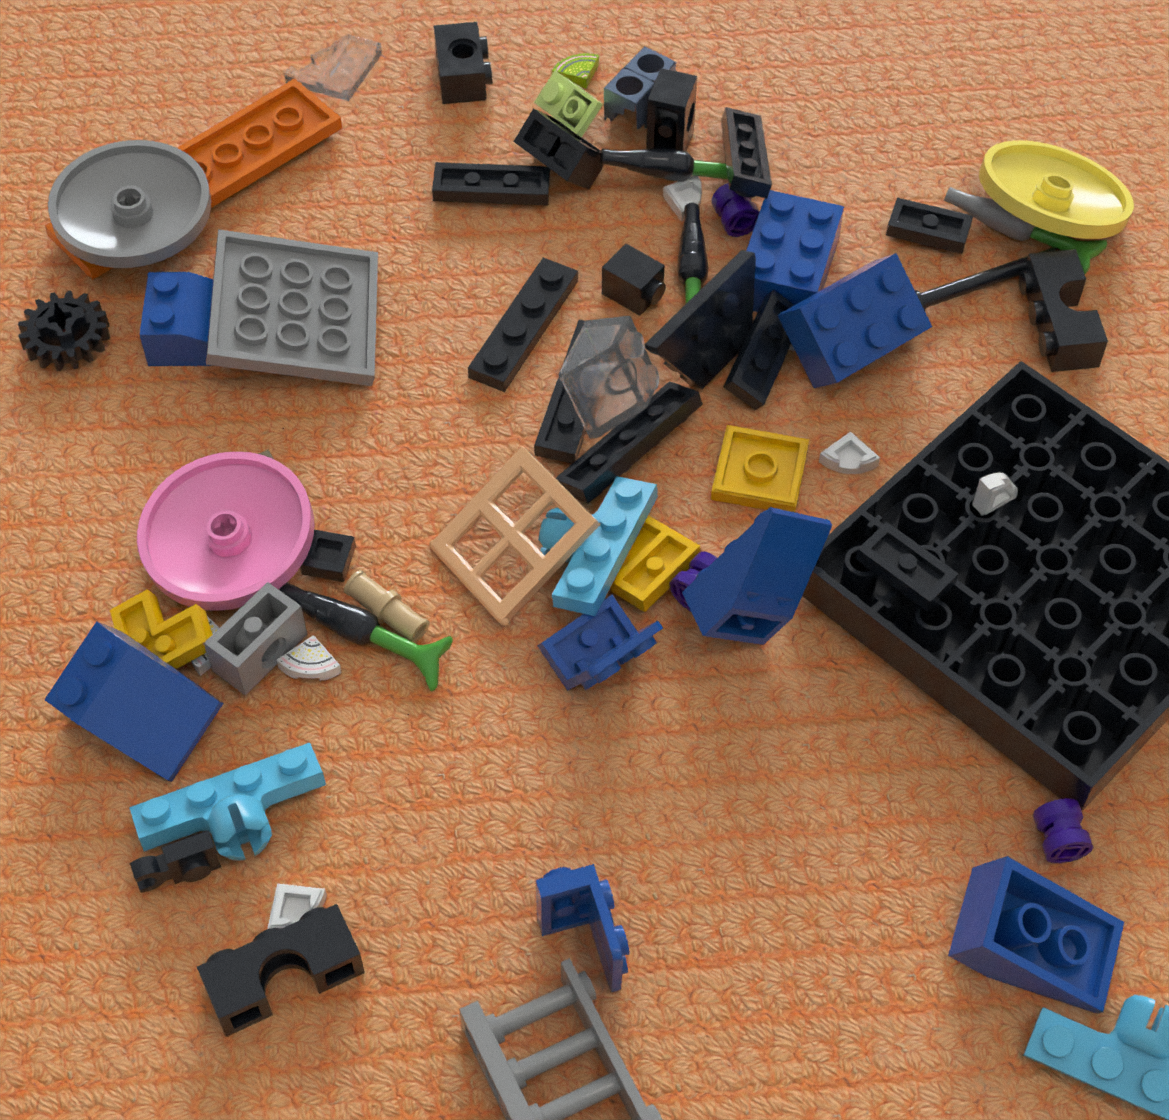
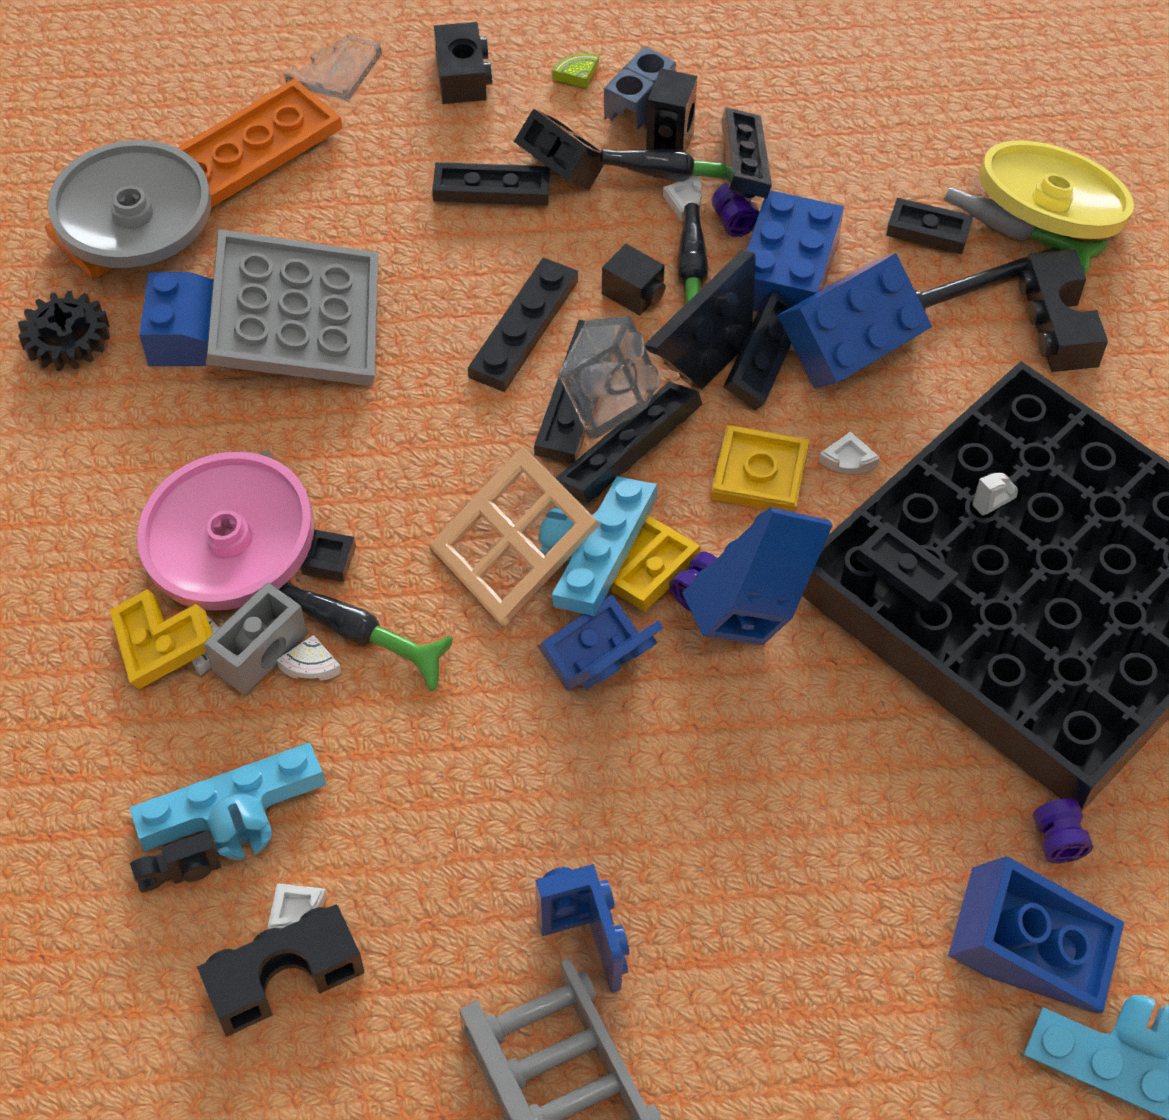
blue slope [44,621,224,782] -> none
tan pin [344,570,430,643] -> none
yellowish green slope [534,70,603,137] -> none

